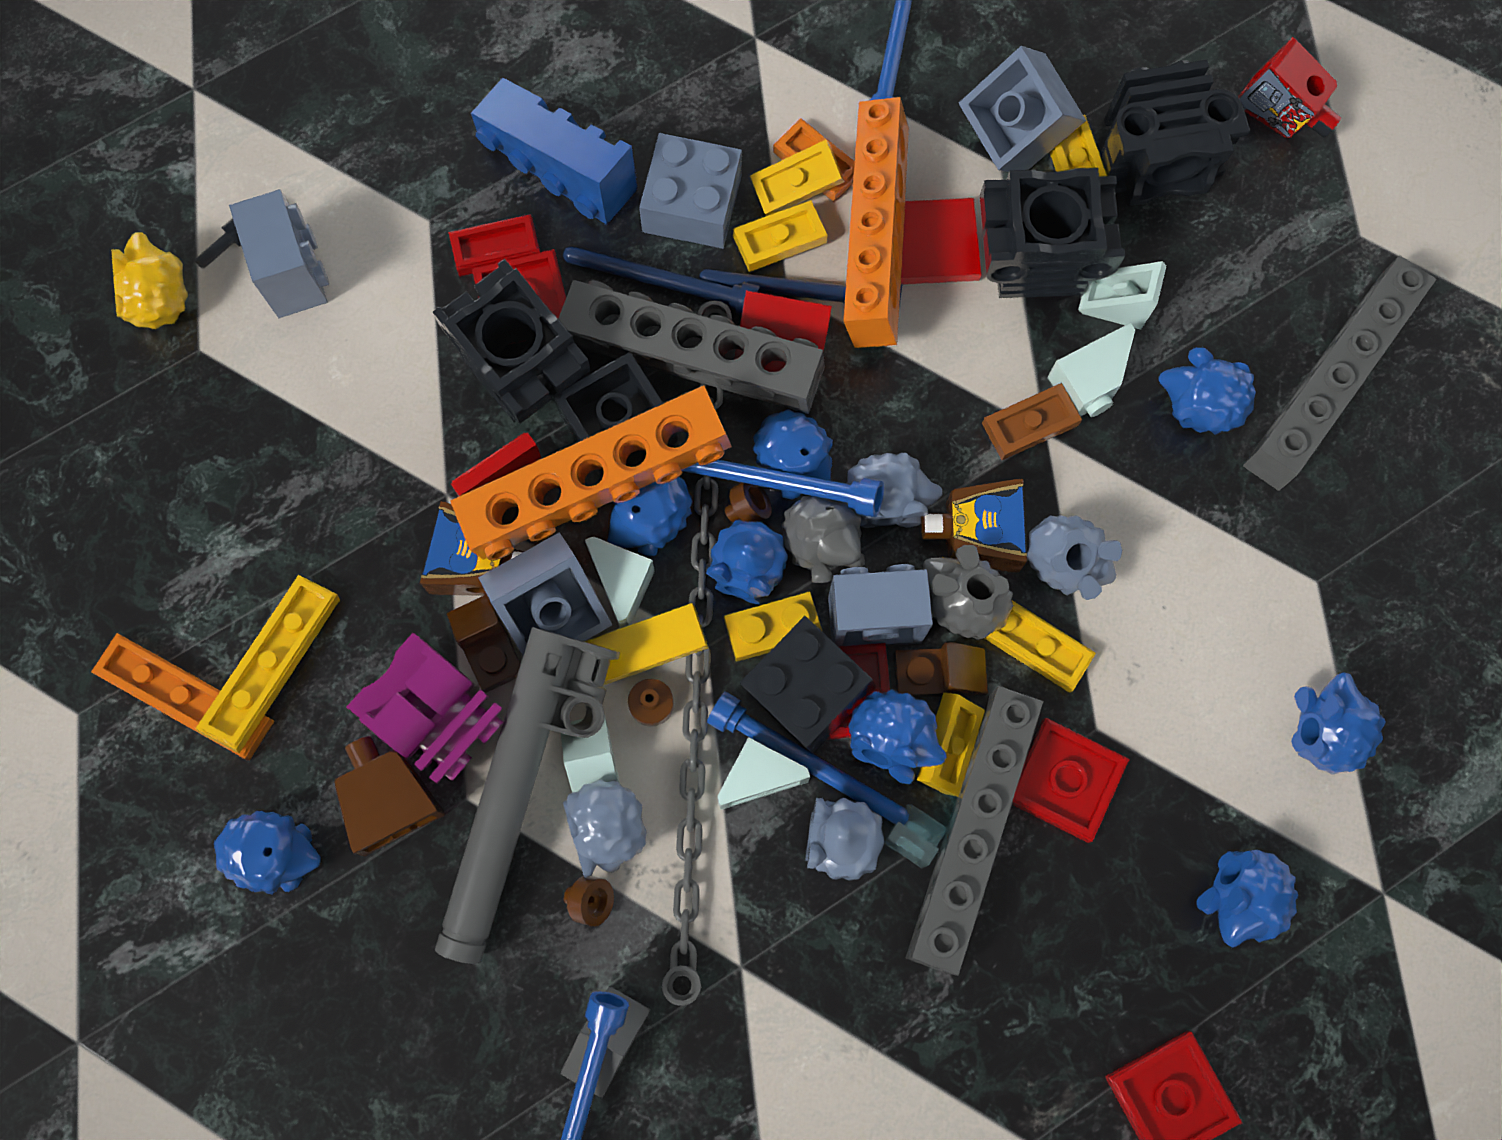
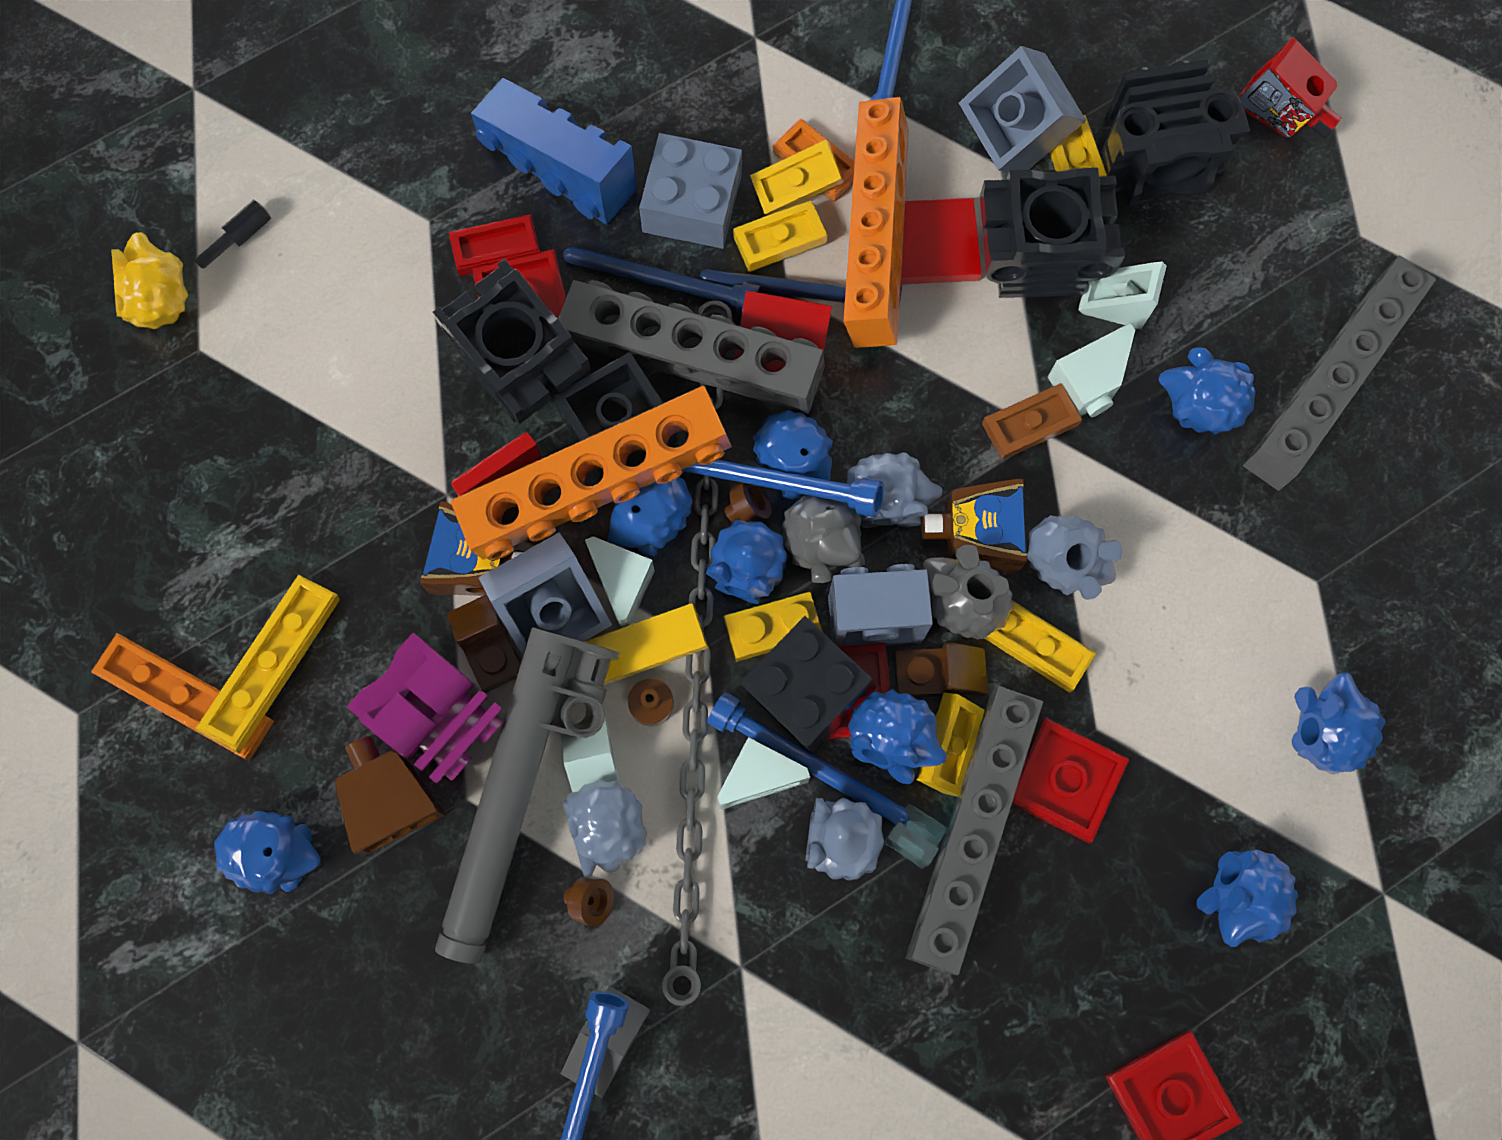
sand blue brick [229,189,329,318] -> none

